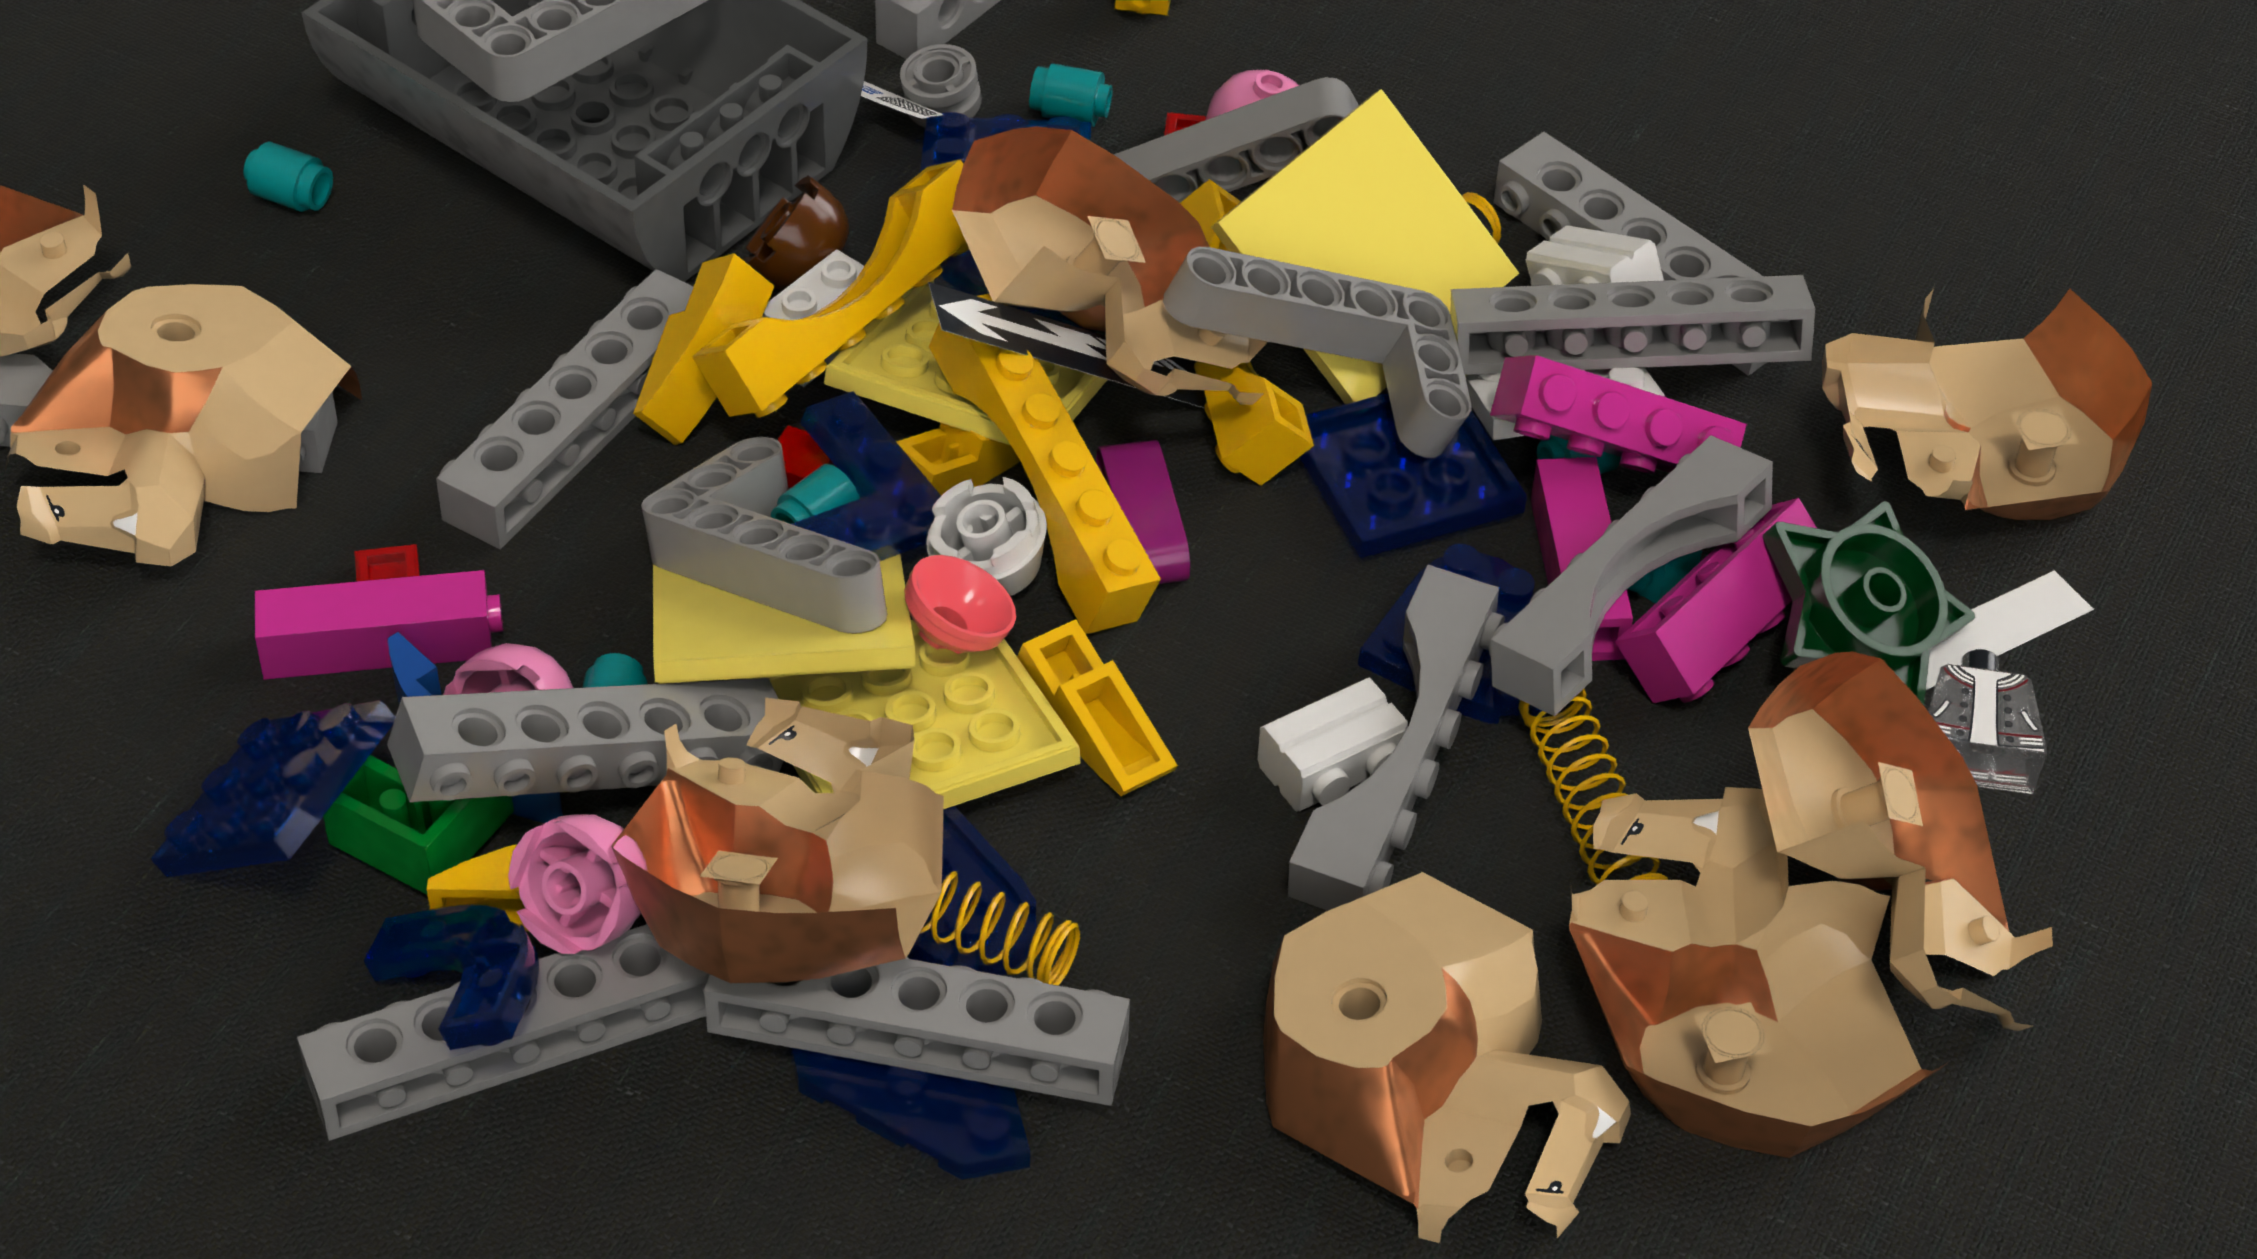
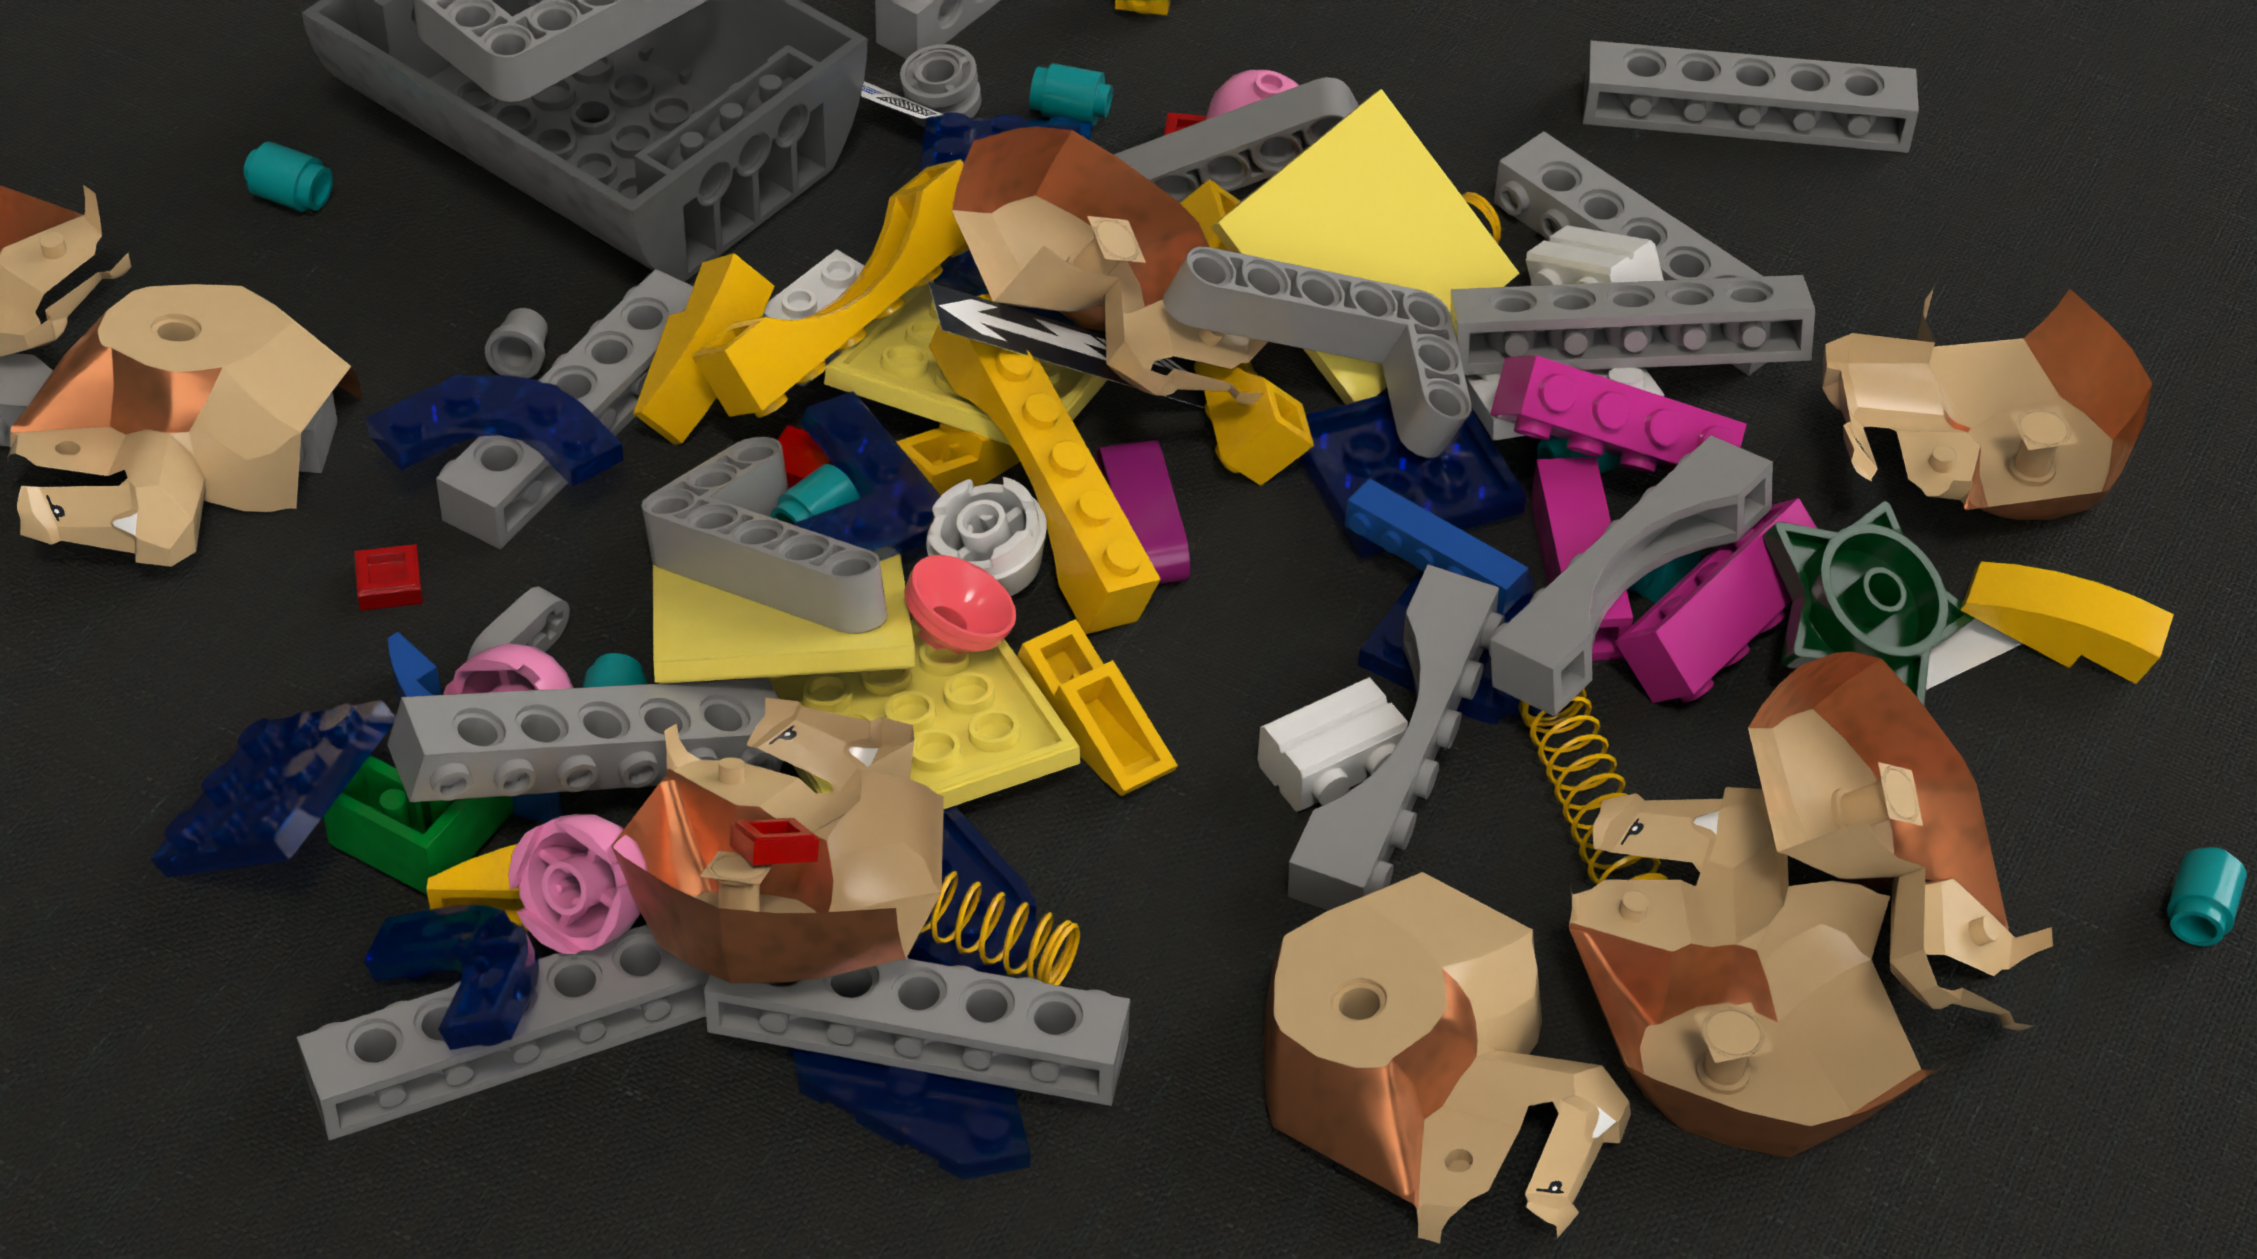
dark pink brick [255,570,503,680] -> none
reddish brown cylinder [741,175,849,291] -> none
clear torso [1928,649,2046,794] -> none
none -> clear blue plate [366,375,624,487]
none -> light grey beam [467,586,570,661]
none -> light grey piece [485,308,548,380]
none -> red tile [730,818,819,866]
none -> blue piece [1345,479,1528,615]
none -> light grey brick [1583,40,1919,153]
none -> yellow slope [1961,561,2174,684]
none -> teal brick [2167,847,2247,946]

